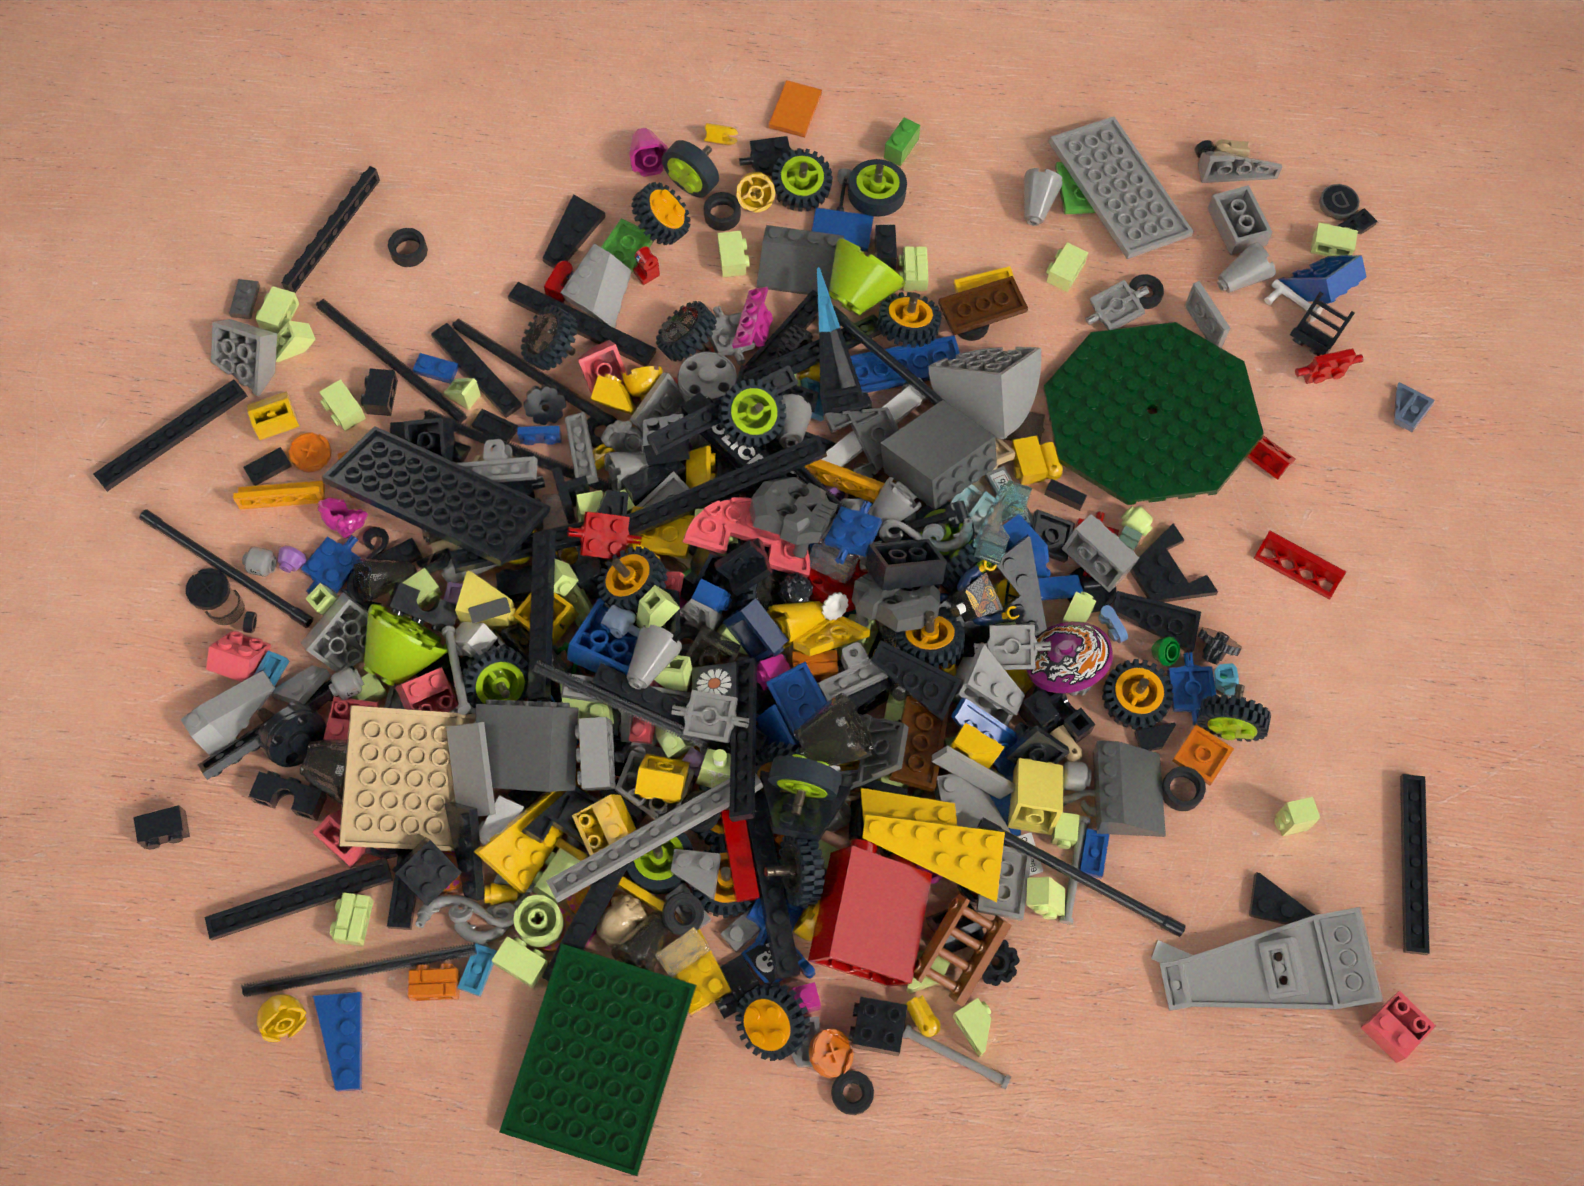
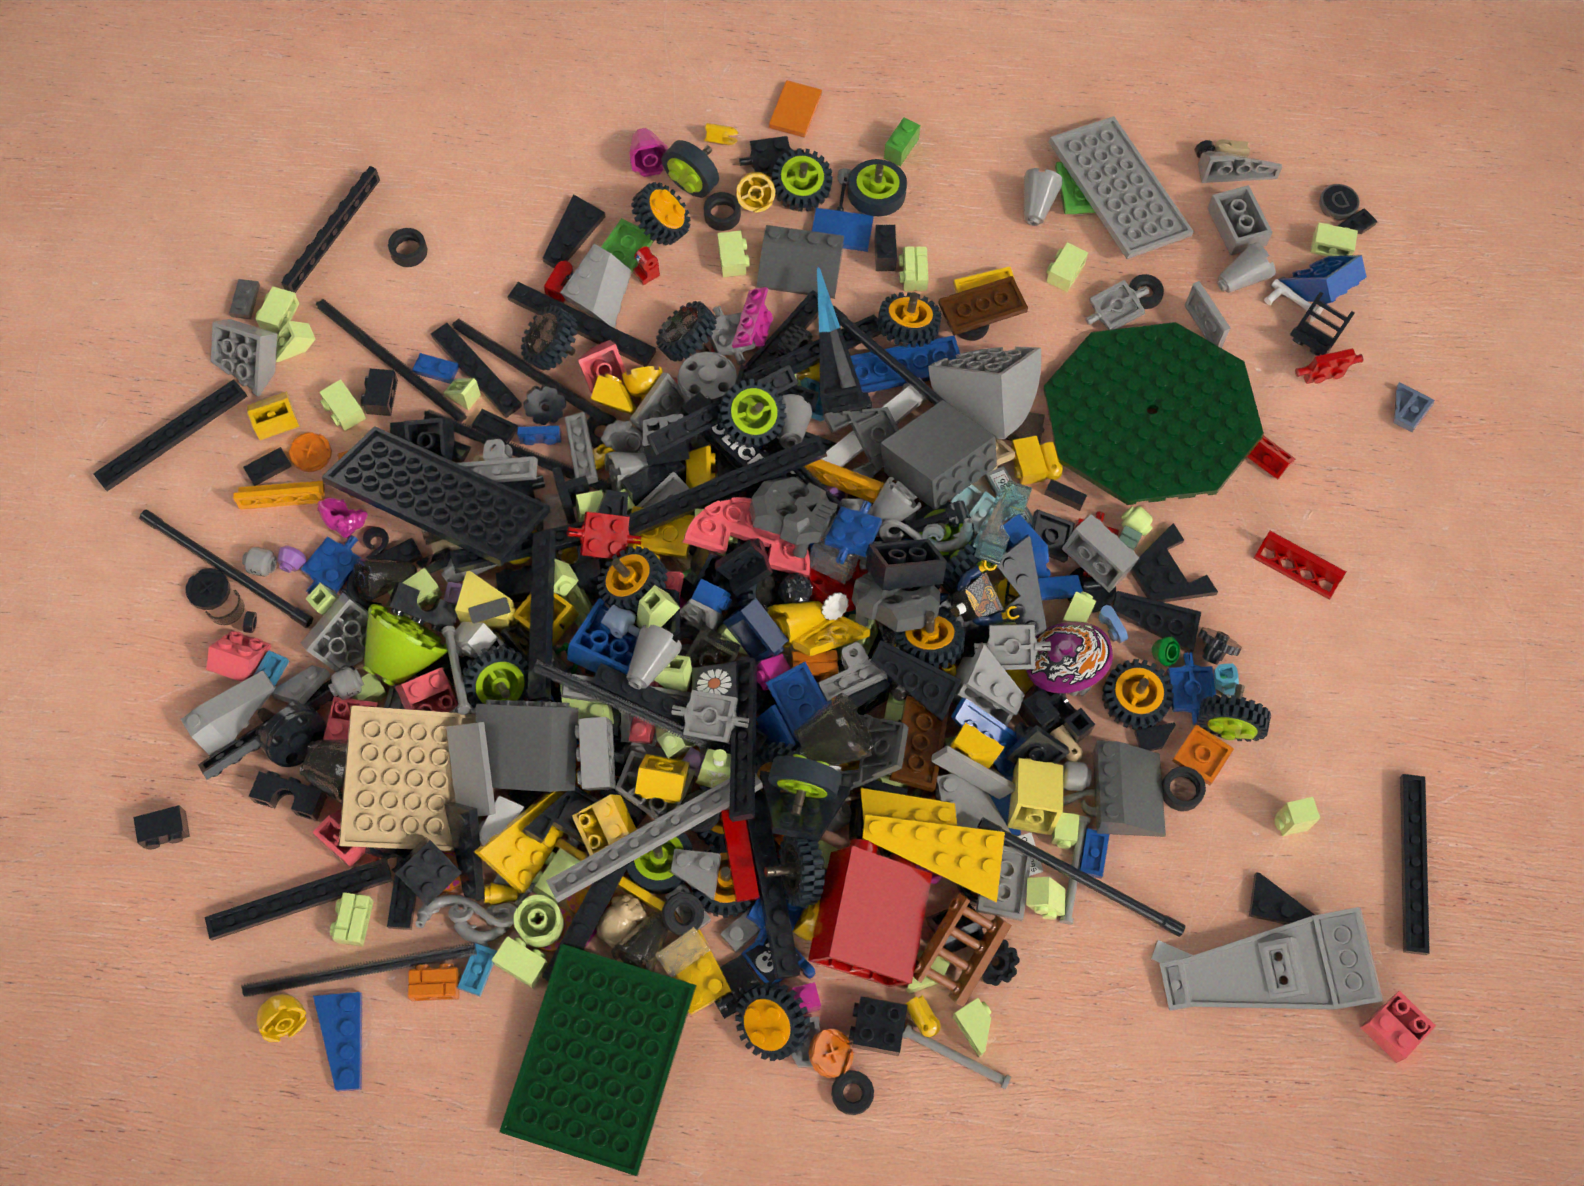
lime cone [829,238,906,316] -> none

